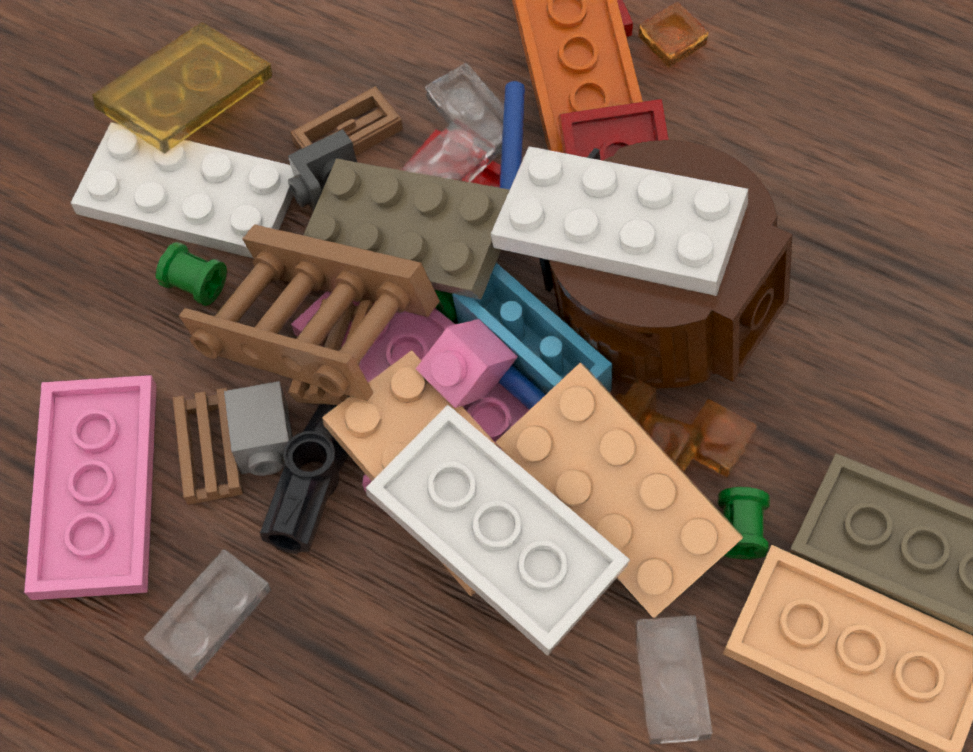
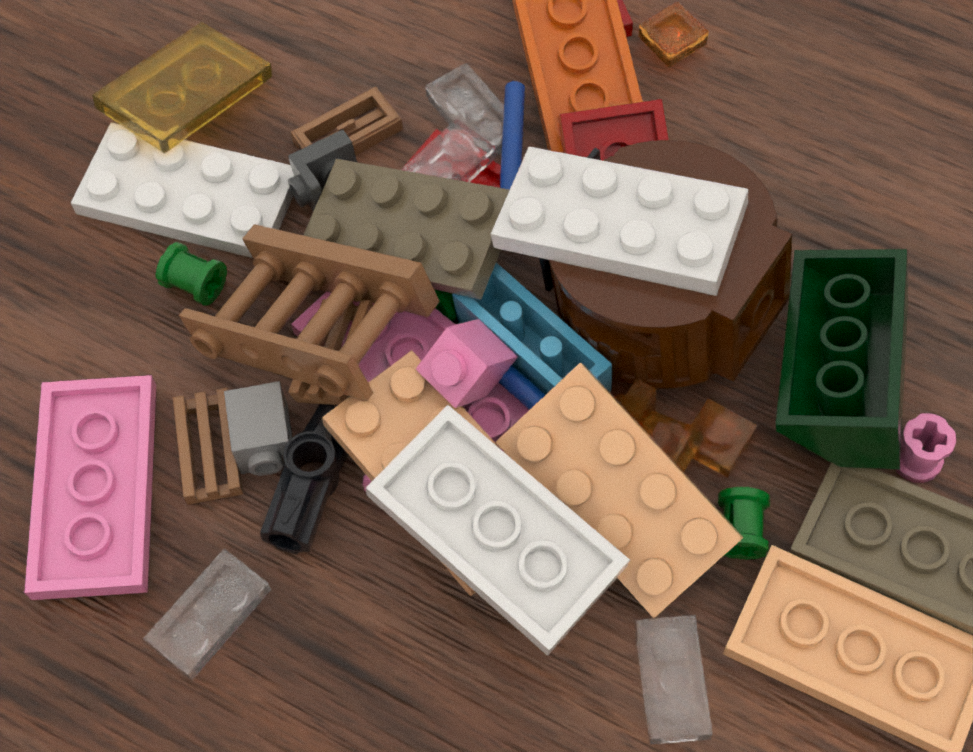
none -> dark green slope [775,249,908,469]
none -> bright pink bush [895,413,956,483]

